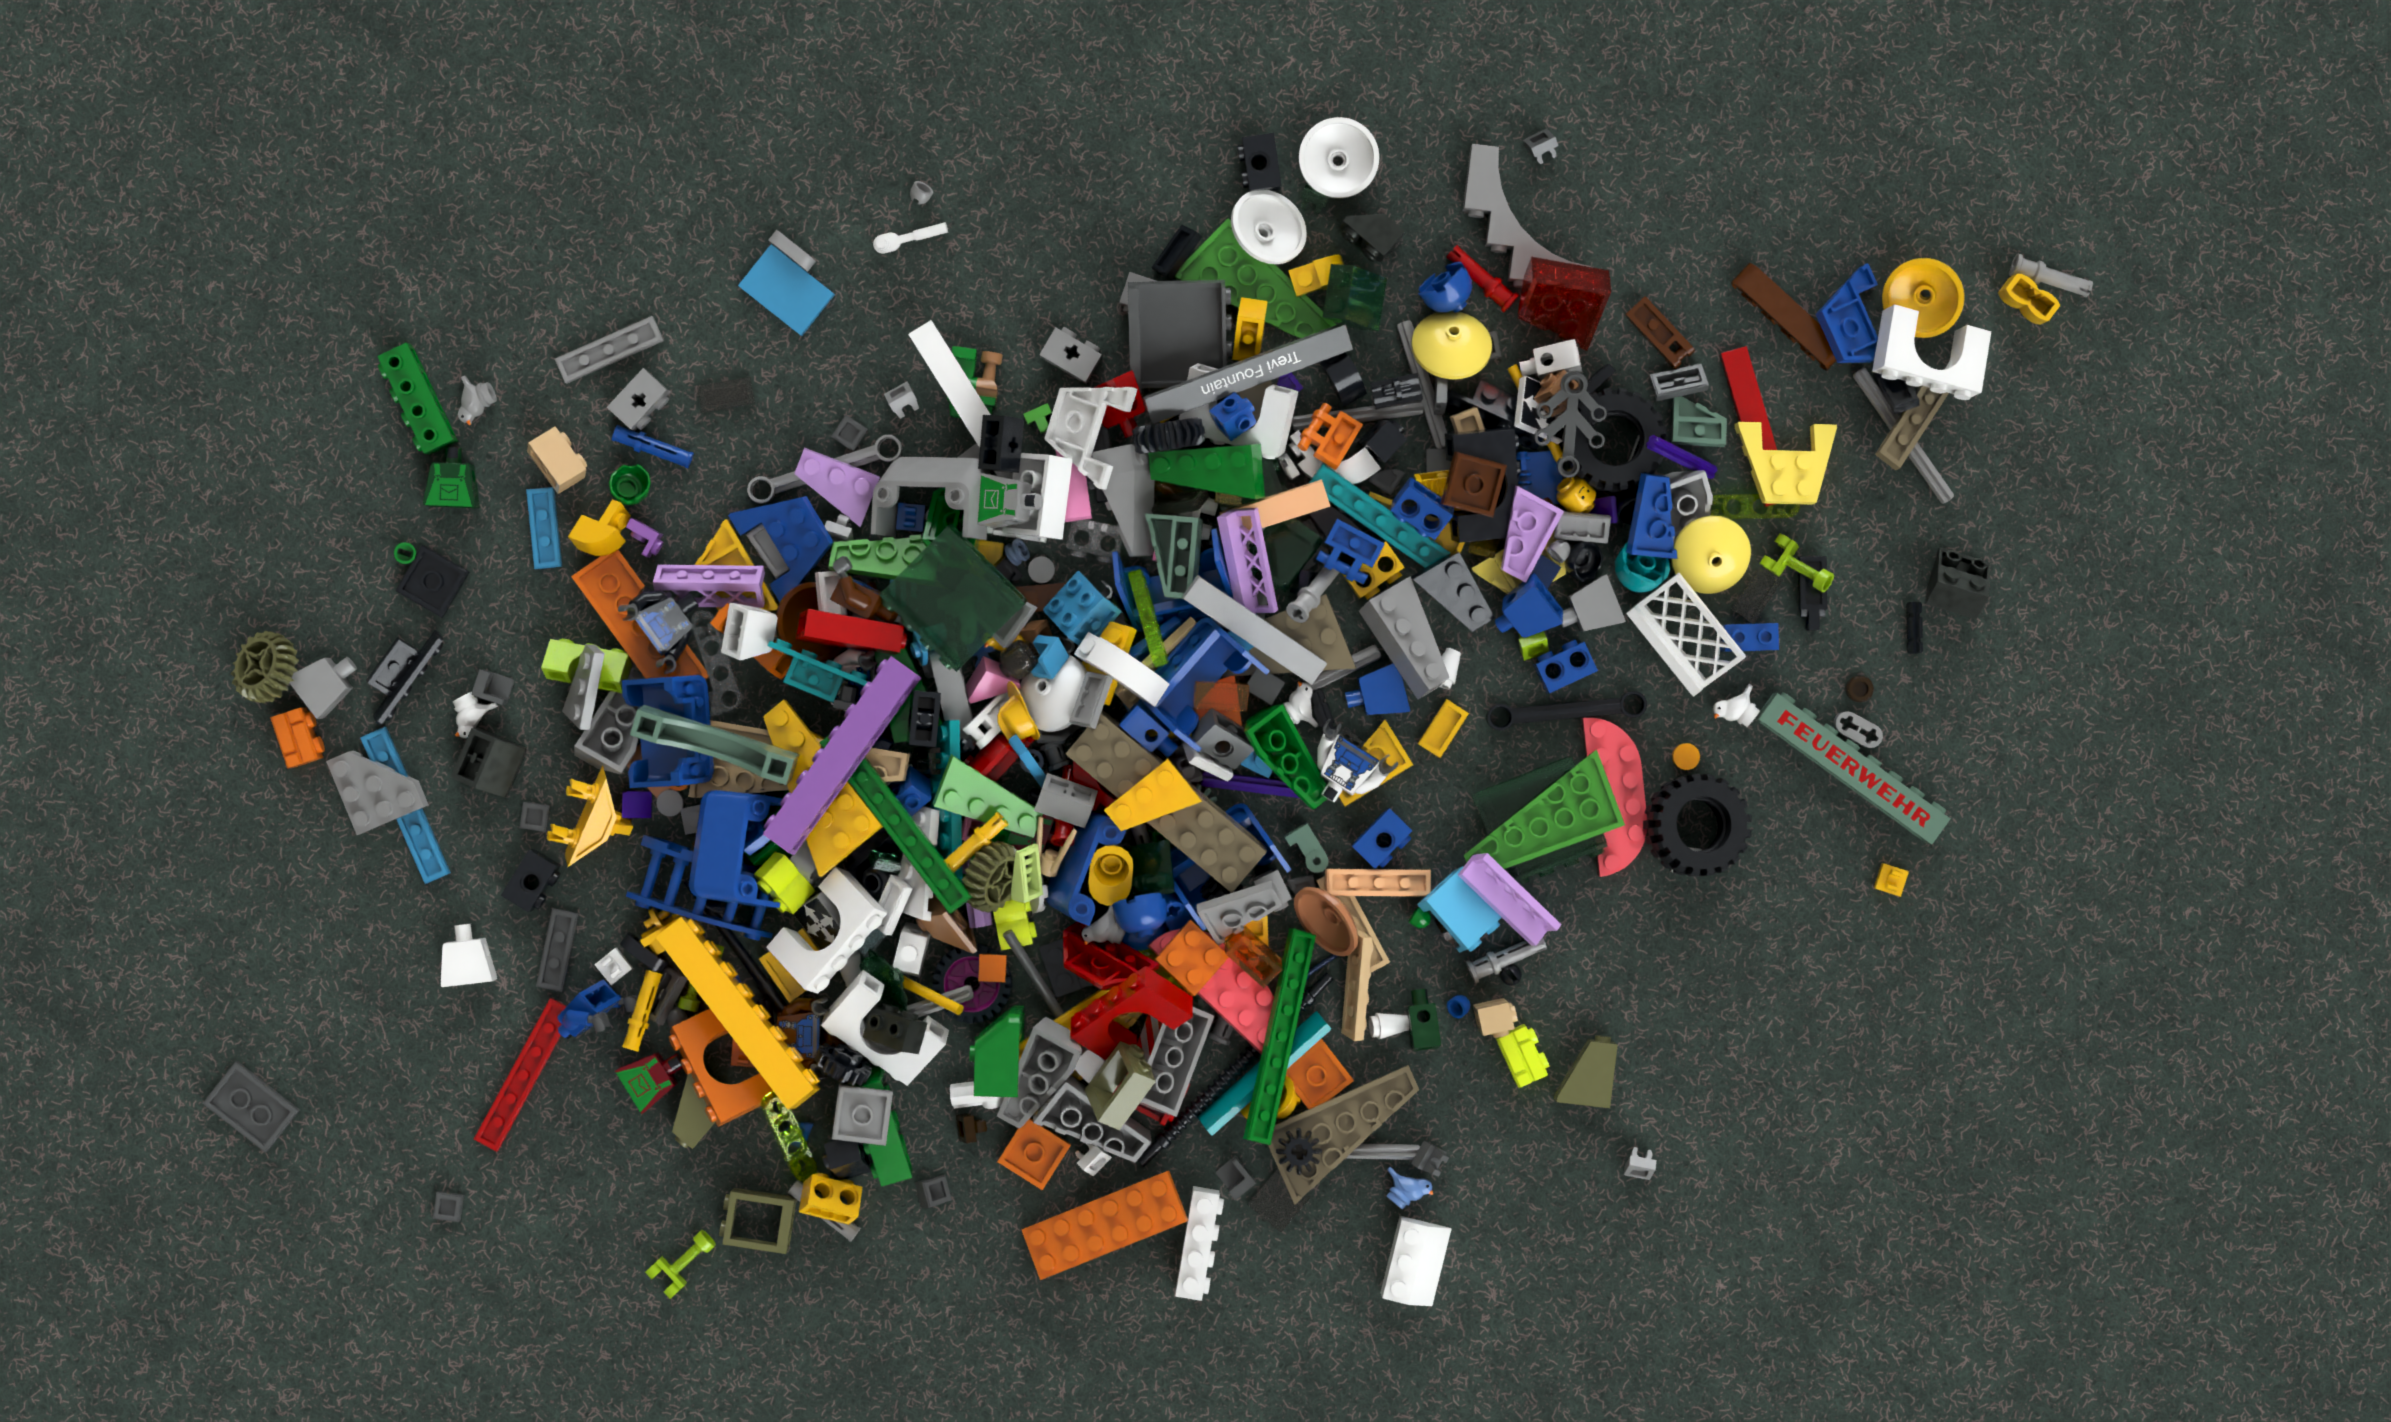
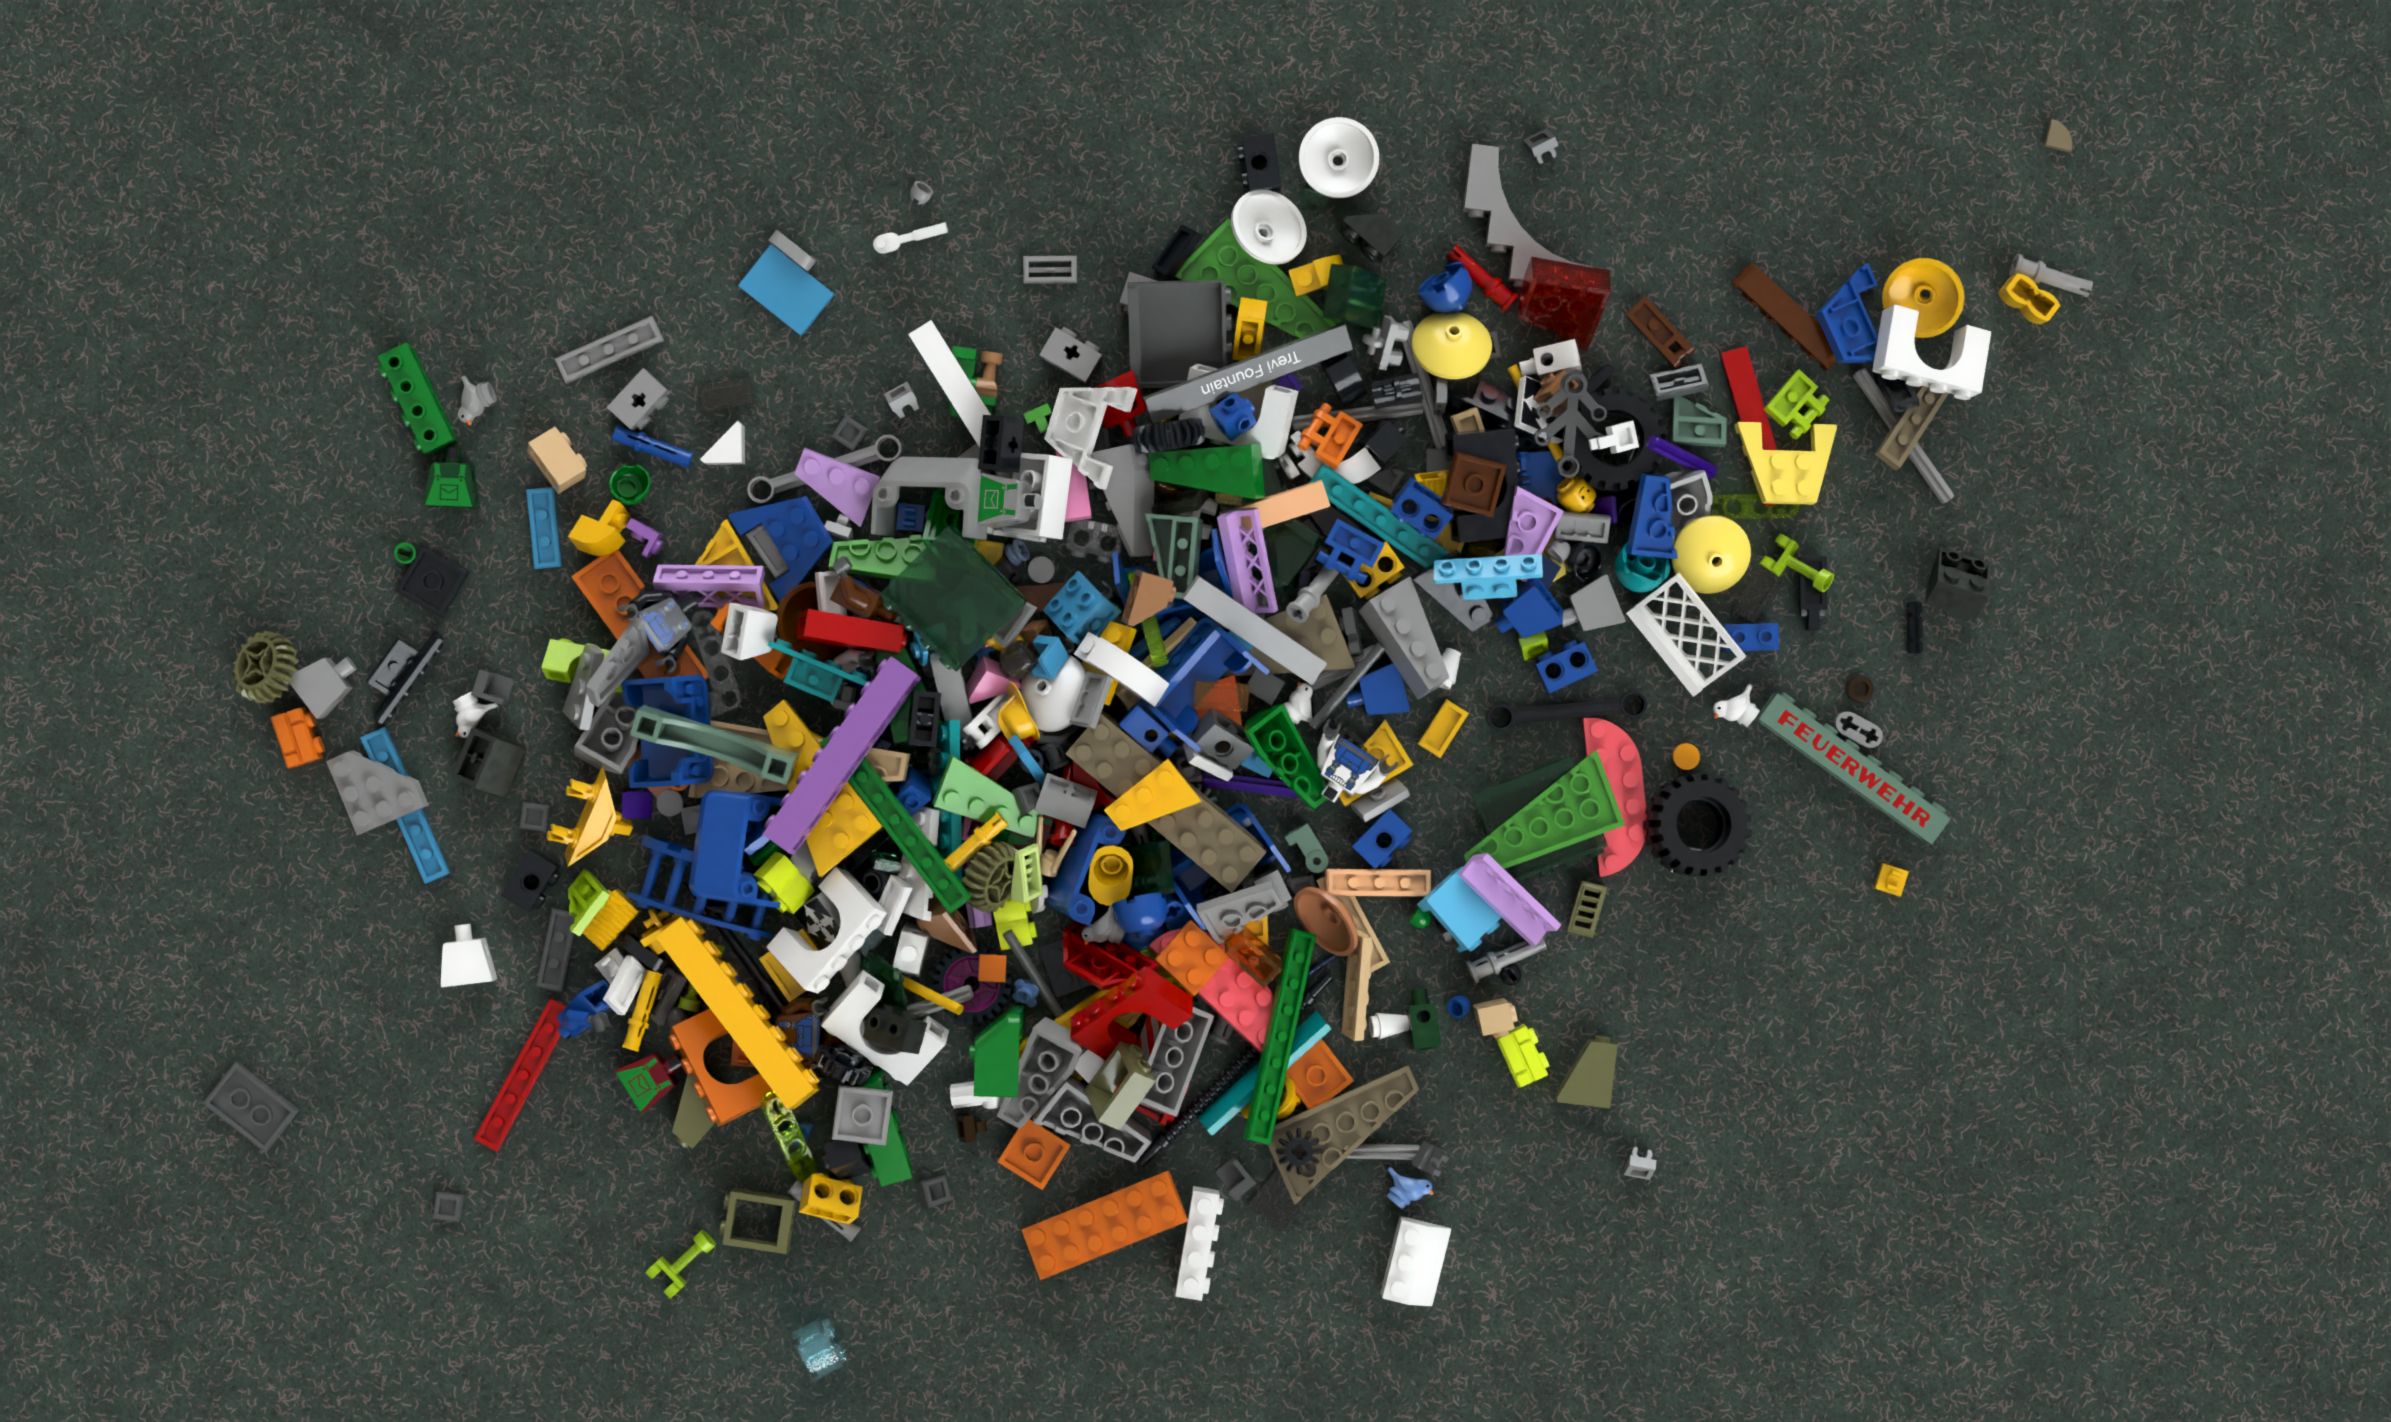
white tile [1075,1143,1112,1176] -> none
none -> lime wing [568,868,610,936]
none -> yellow brick [582,889,642,951]
none -> light grey wing [586,617,650,707]
none -> white tile [603,955,647,1015]
none -> white slope [700,421,745,465]
none -> clear light blue brick [792,1317,847,1381]
none -> dark grey tile [1012,782,1040,816]
none -> medium blue plate [1012,979,1039,1007]
none -> light grey tile [1023,256,1077,284]
none -> medium nougat slope [1121,569,1176,626]
none -> dark grey bar [1309,642,1386,730]
none -> dark grey plate [1339,607,1364,657]
none -> light grey plate [1350,777,1410,822]
none -> light grey hips [1362,315,1409,370]
none -> medium azure bracket [1434,554,1543,600]
none -> olive slope [1567,880,1607,938]
none -> white plate [1588,421,1639,454]
none -> lime plate [1763,369,1830,439]
none -> dark tan tile [2044,119,2072,152]

